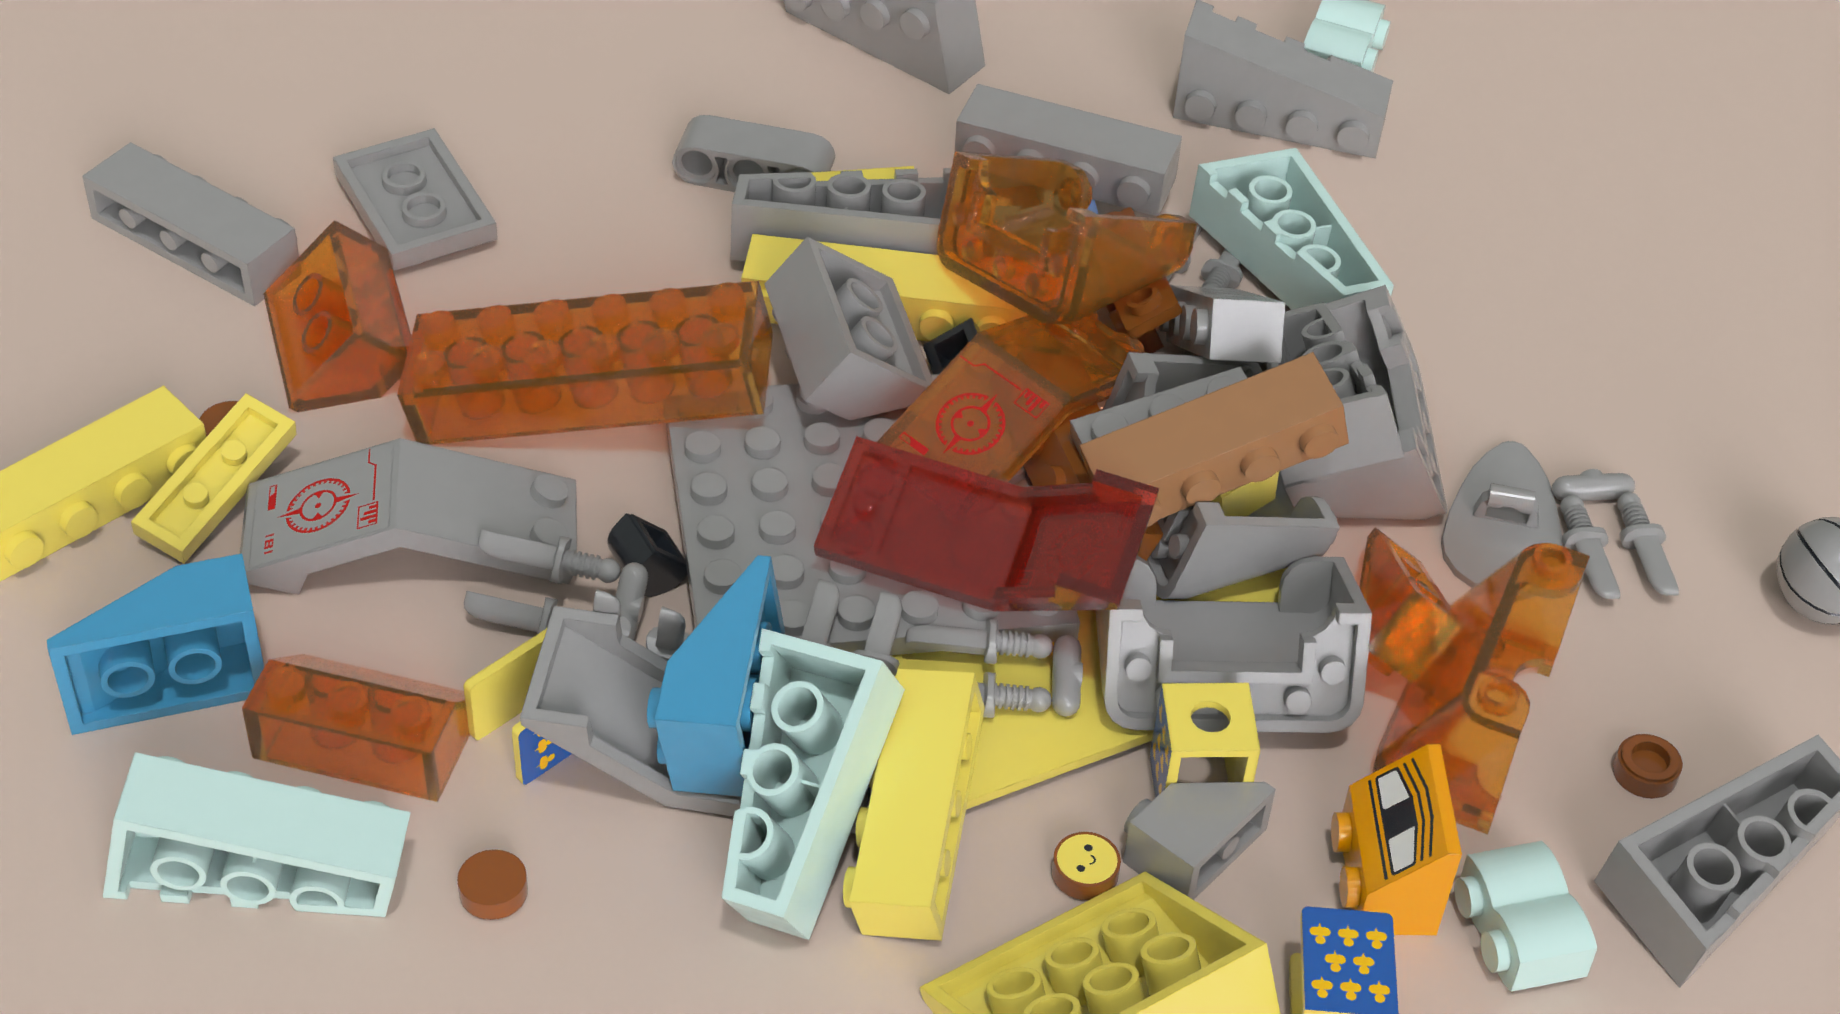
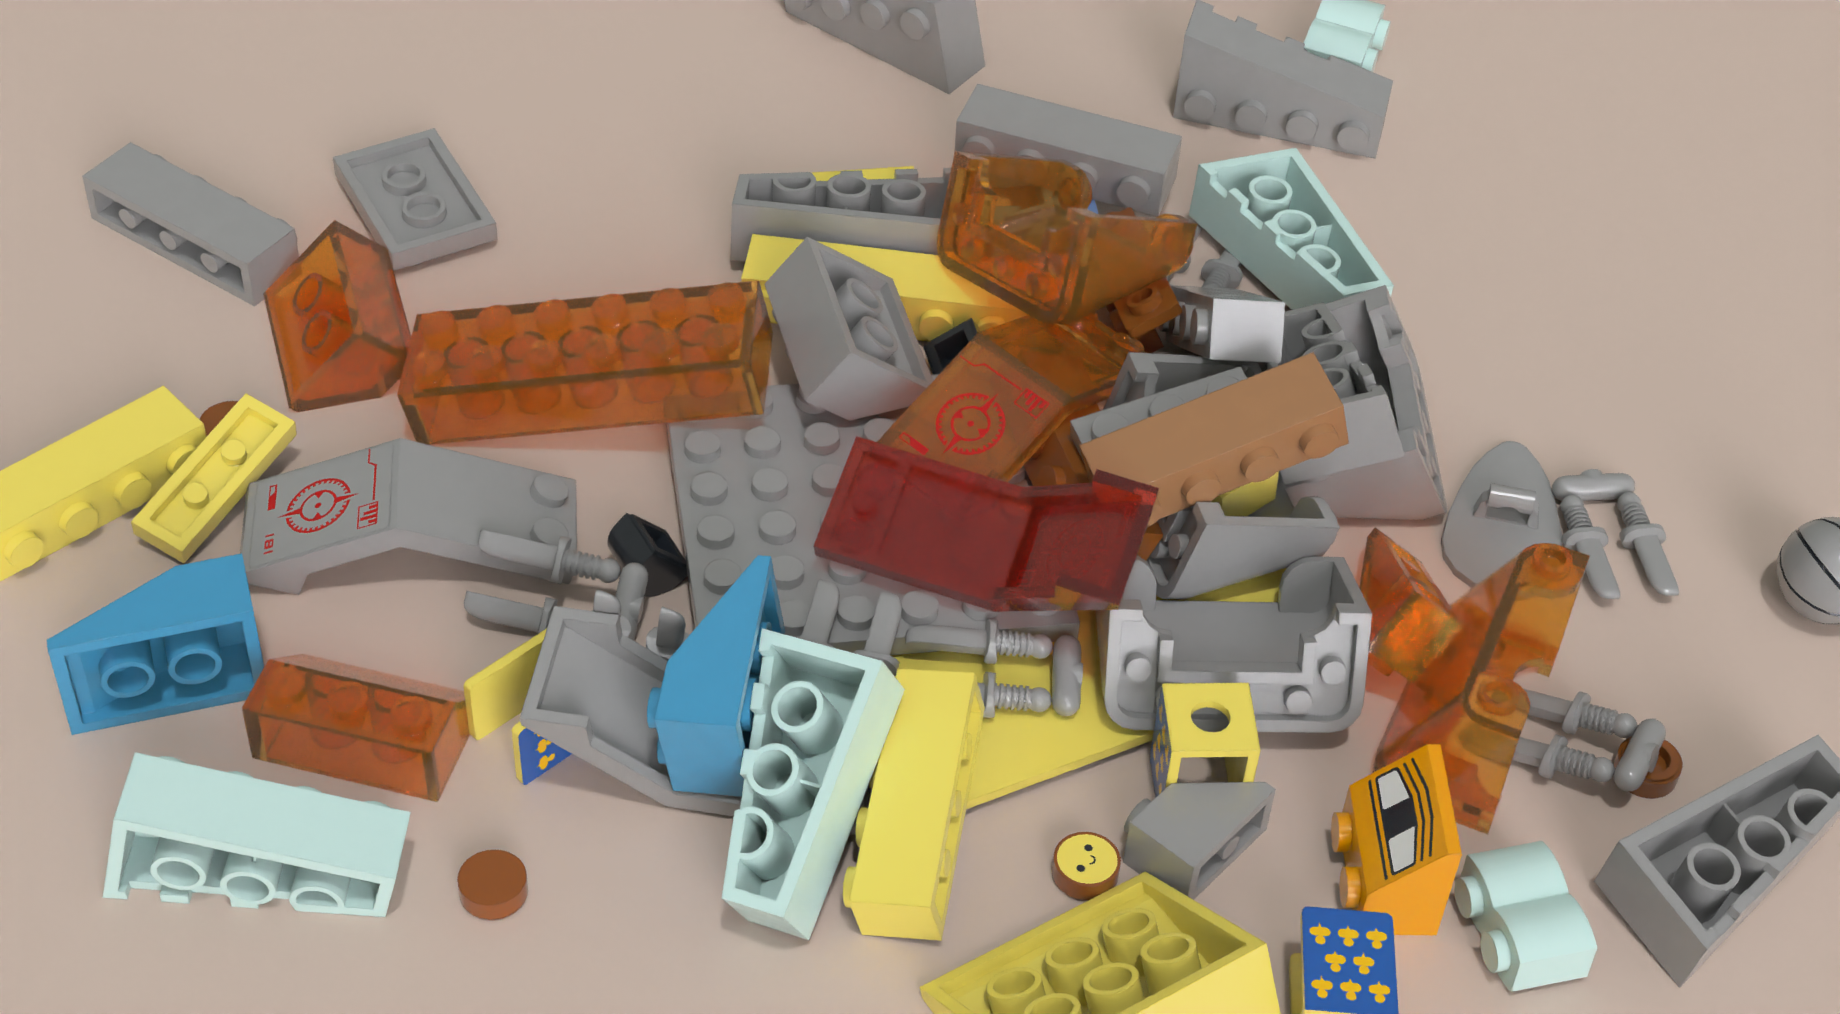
light grey beam [672,115,835,192] -> none
none -> light grey piece [1466,687,1666,791]

